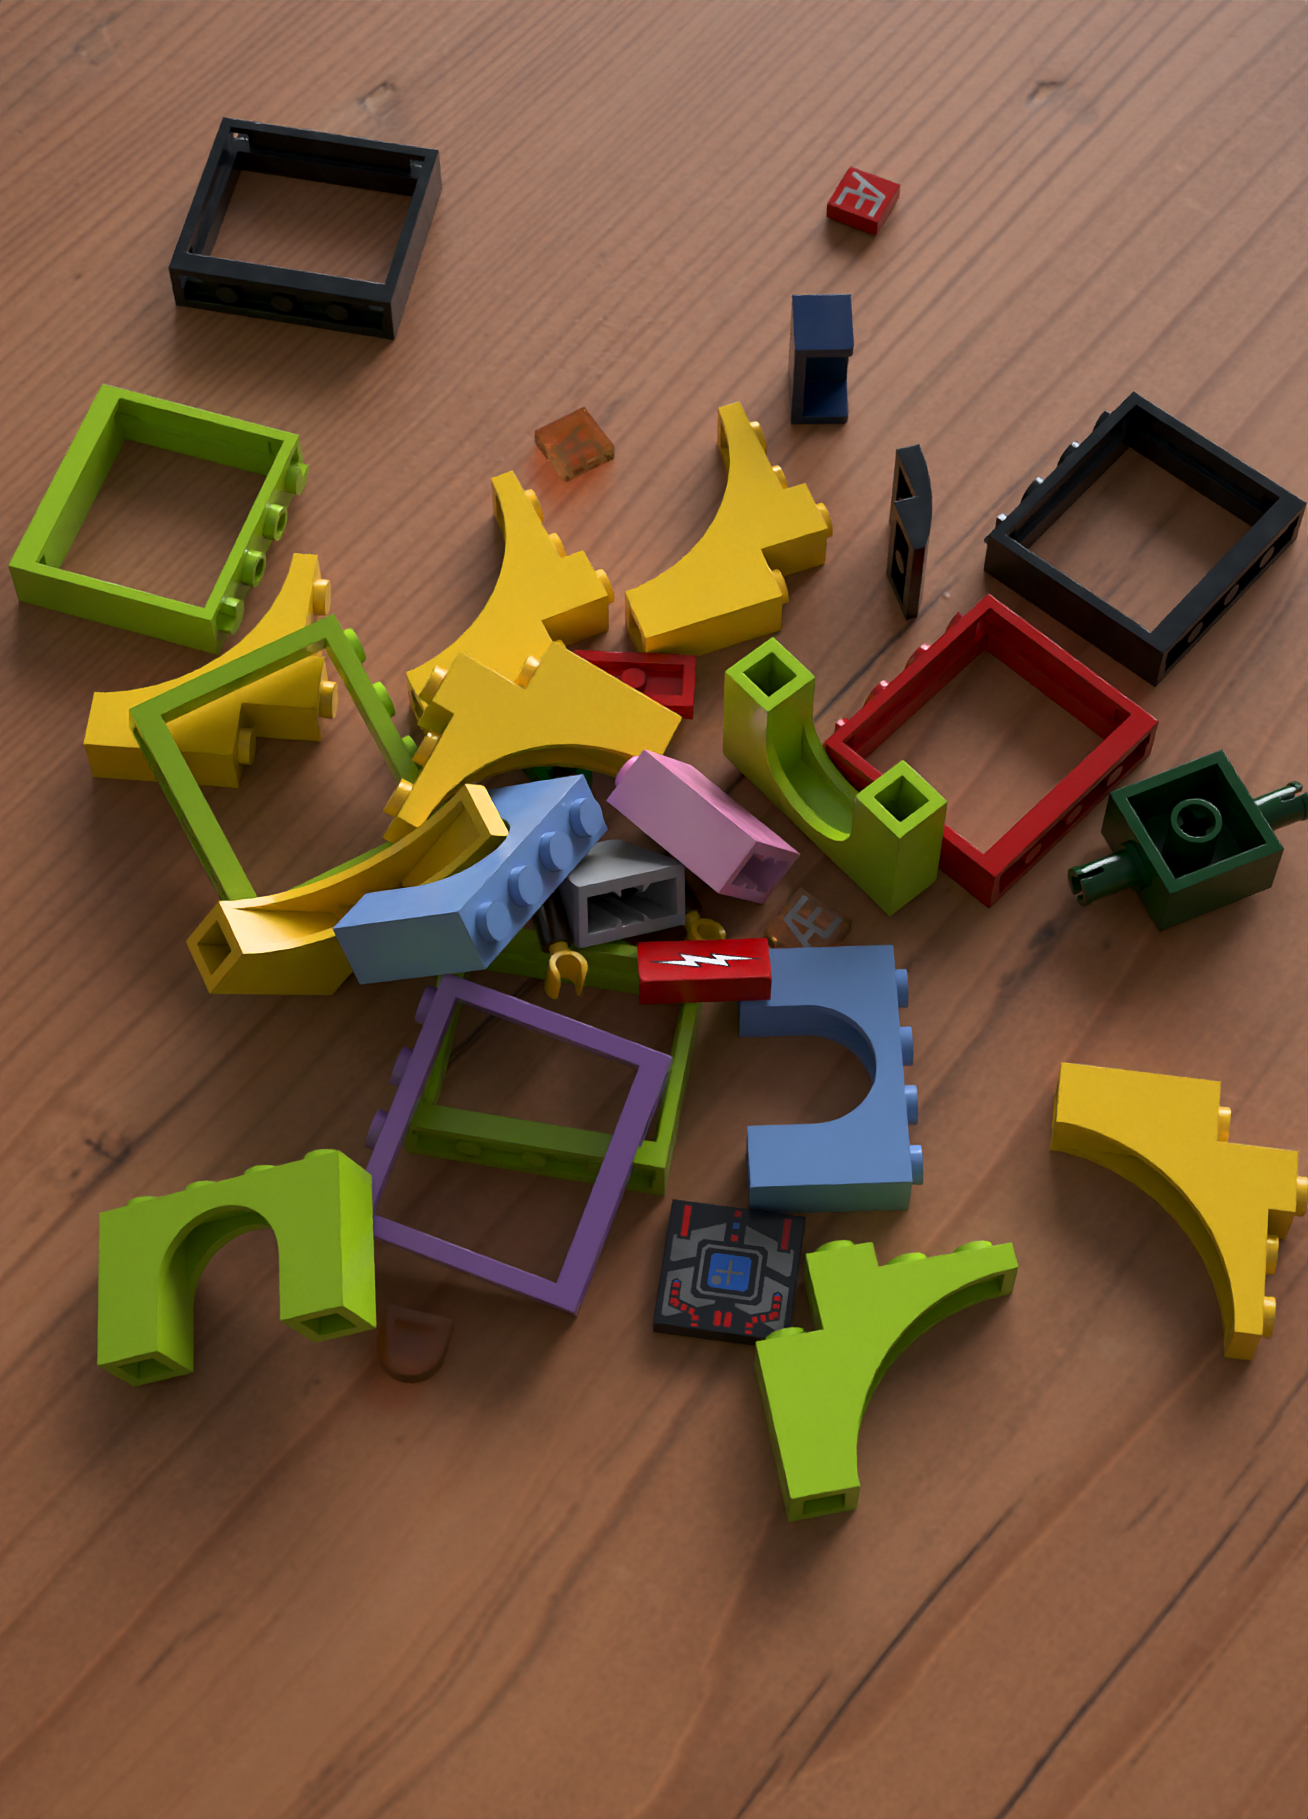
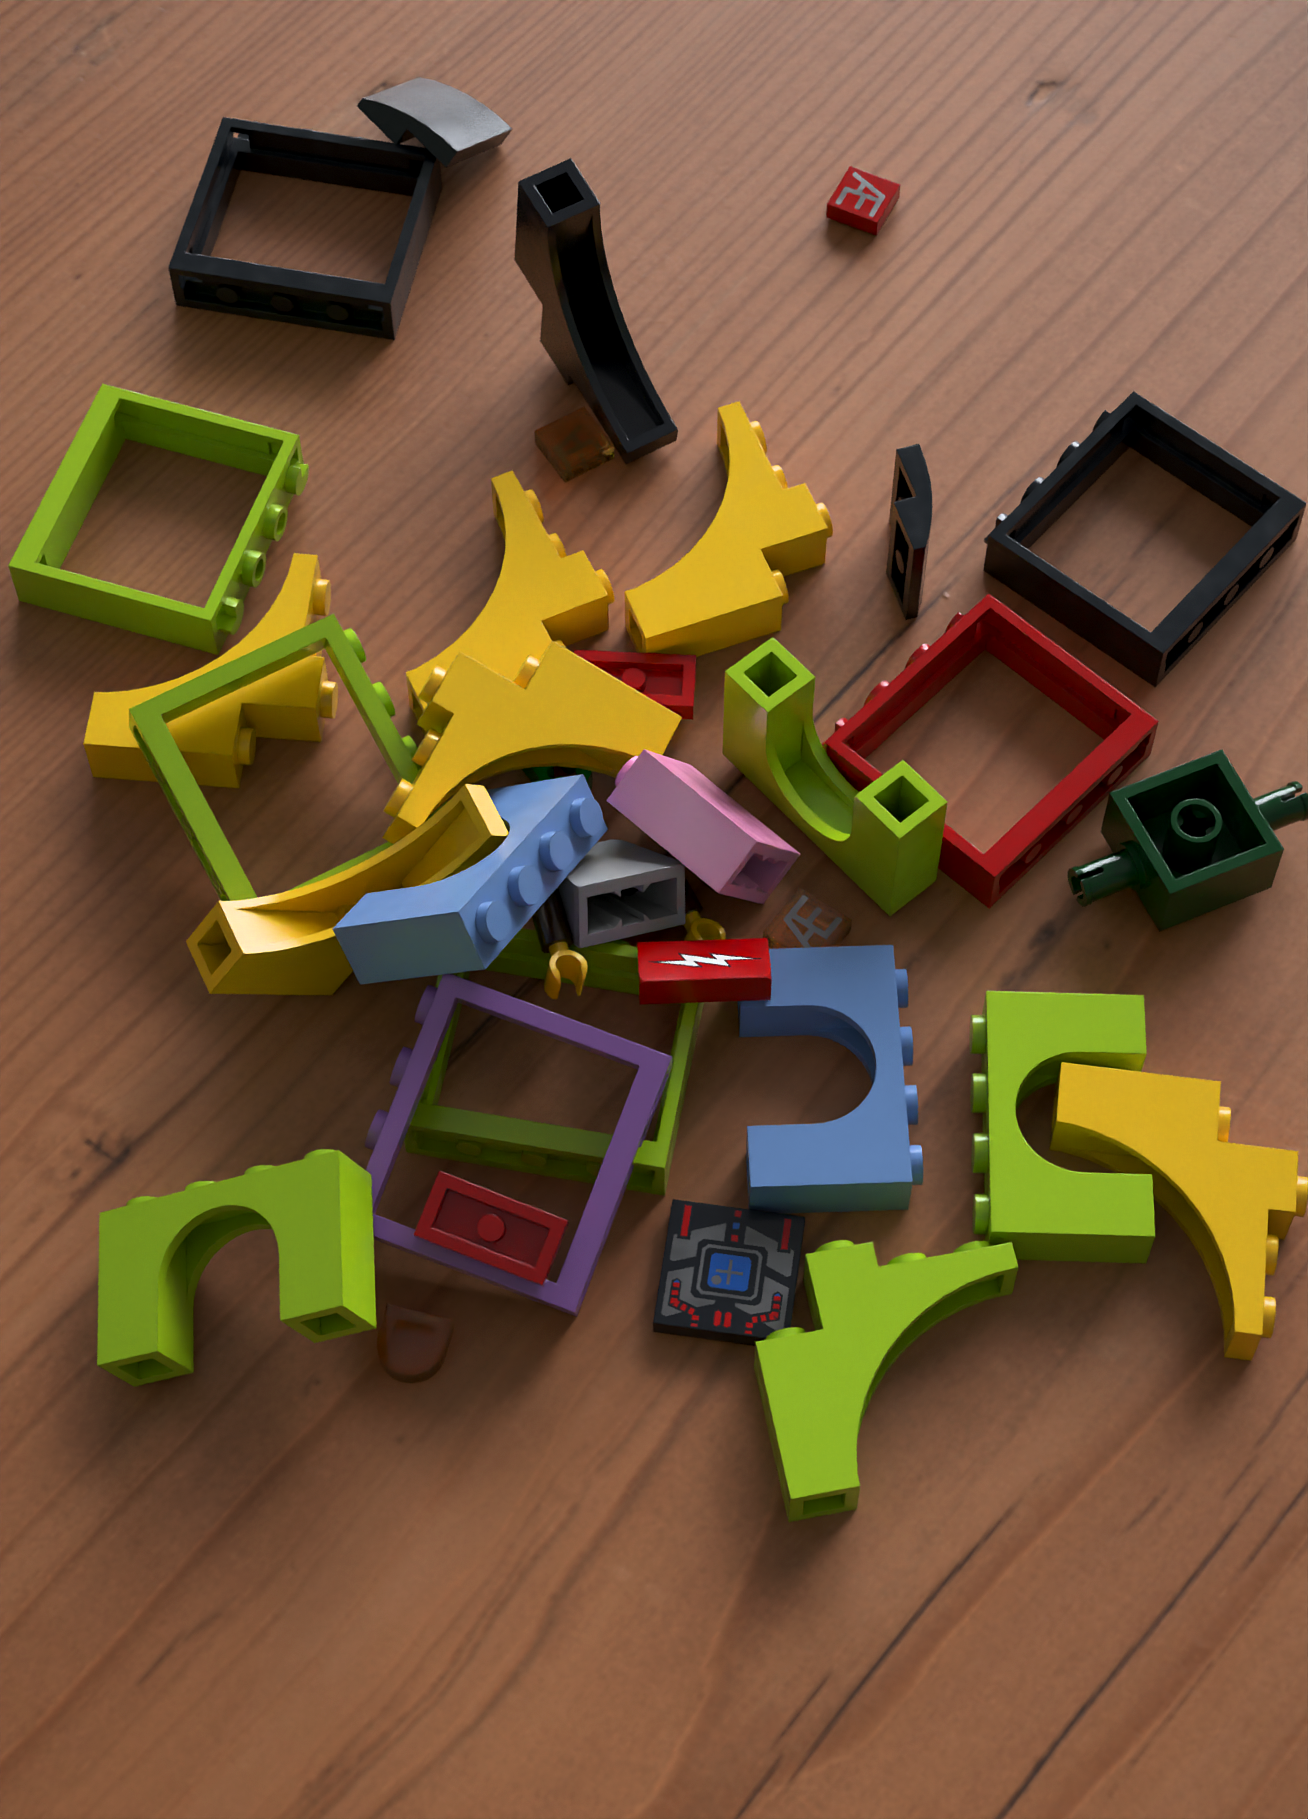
dark blue panel [788,294,854,425] -> none
none -> slope [357,77,512,168]
none -> red plate [413,1170,569,1287]
none -> black arch [514,158,678,464]
none -> lime arch [969,991,1155,1264]

